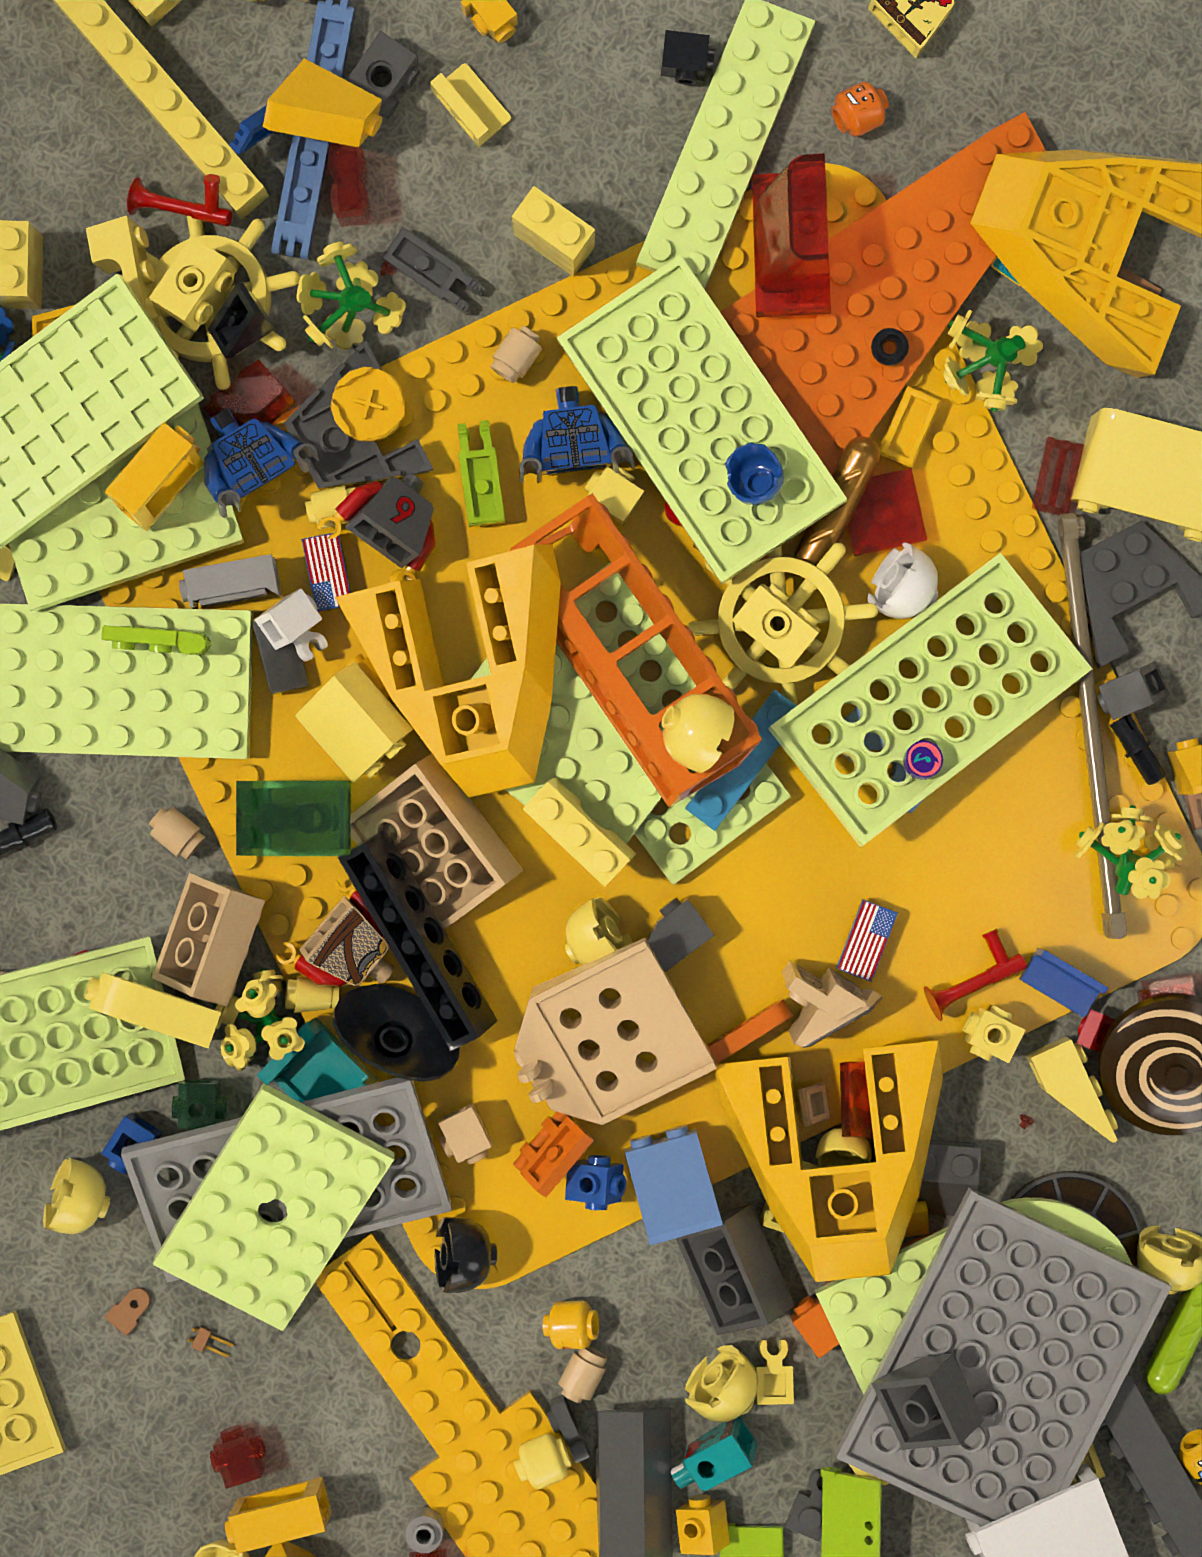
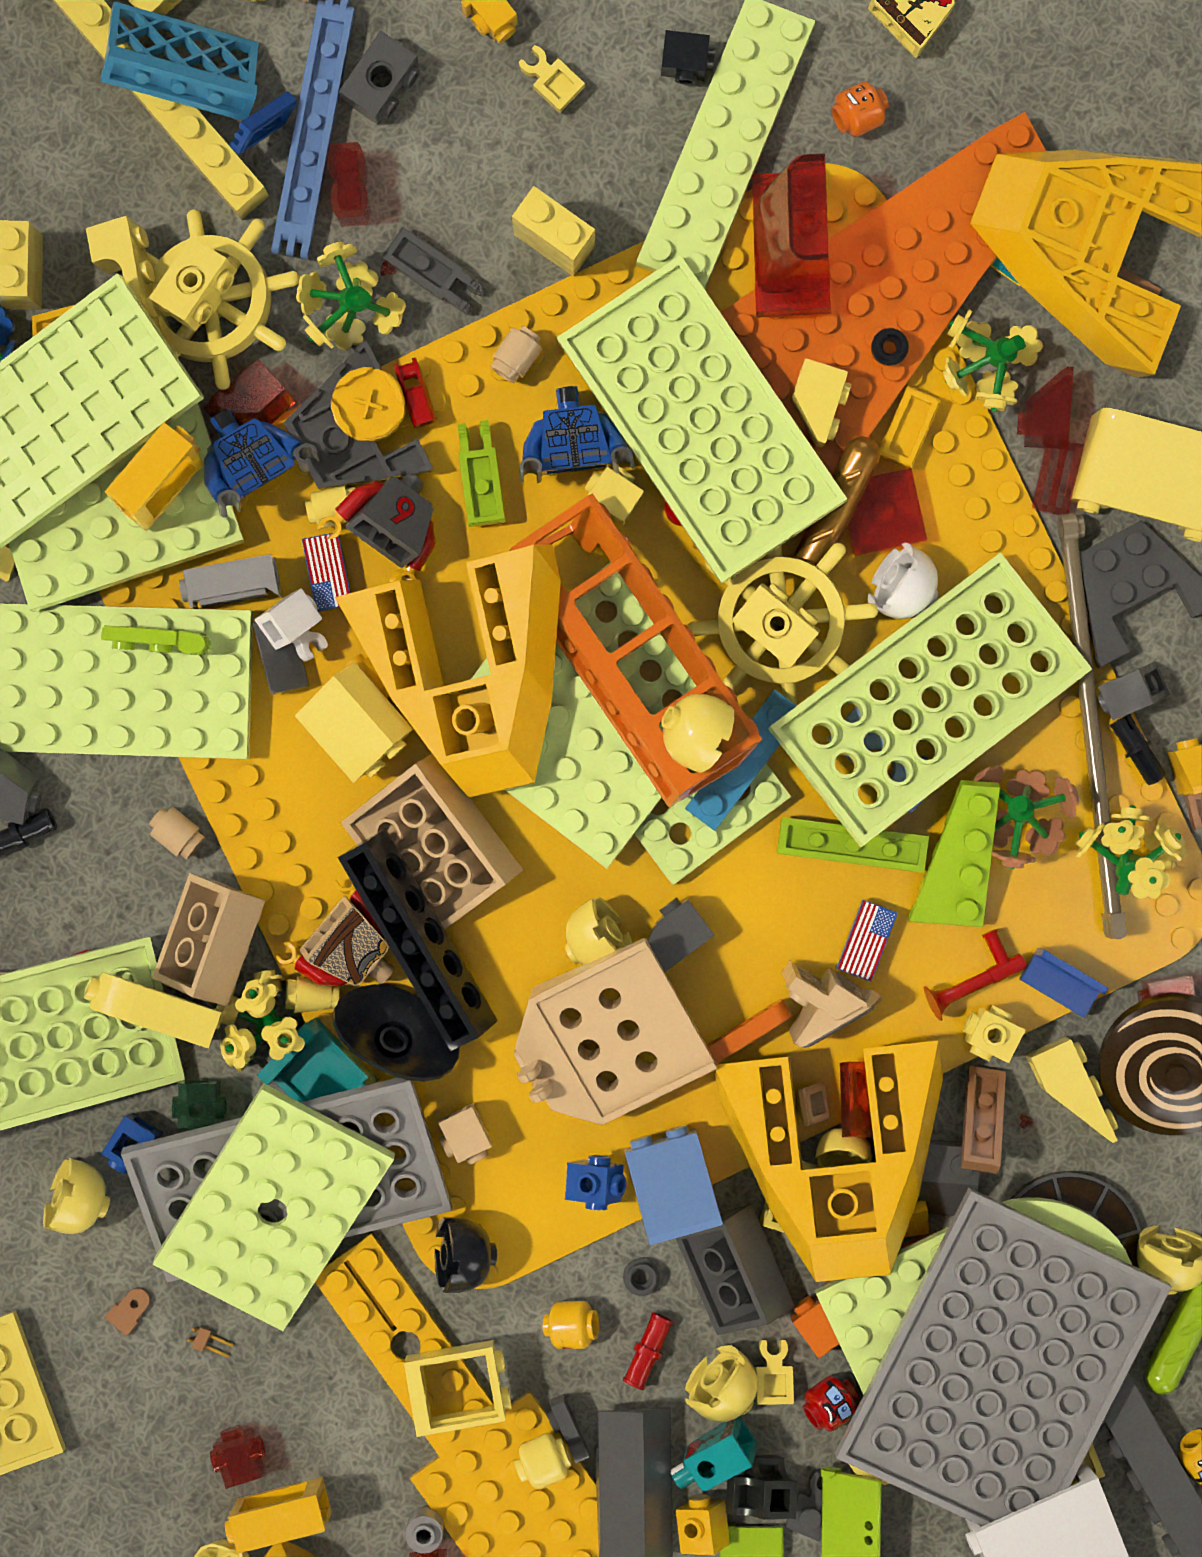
red piece [127,174,232,227] -> none
black slope [208,282,275,359] -> none
clear green slope [236,781,351,856] -> none
yellow slope [263,58,382,147] -> none
light yellow panel [430,63,511,147] -> none
orange plate [513,1112,594,1198] -> none
light yellow arch [523,777,636,887] -> none
tan brick [558,1346,608,1403] -> none
blue hair [725,442,784,506] -> none
dark grey slope [871,1353,984,1450] -> none
dark purple tile [903,740,943,780] -> none
plate [1077,1009,1115,1053] -> none
none -> dark azure fence [100,1,259,121]
none -> red bar [393,357,438,428]
none -> light yellow window [404,1340,512,1437]
none -> light yellow plate [519,45,585,113]
none -> red pin [622,1312,674,1390]
none -> dark grey plate [623,1258,660,1296]
none -> pearl dark grey brick [726,1455,798,1520]
none -> lime plate [777,817,929,873]
none -> light yellow slope [791,358,852,448]
none -> red head [802,1375,859,1432]
none -> lime wing [908,780,1000,927]
none -> medium nougat plate [961,1066,1006,1174]
none -> nougat plant [973,765,1079,869]
none -> clear red slope [1017,366,1074,449]

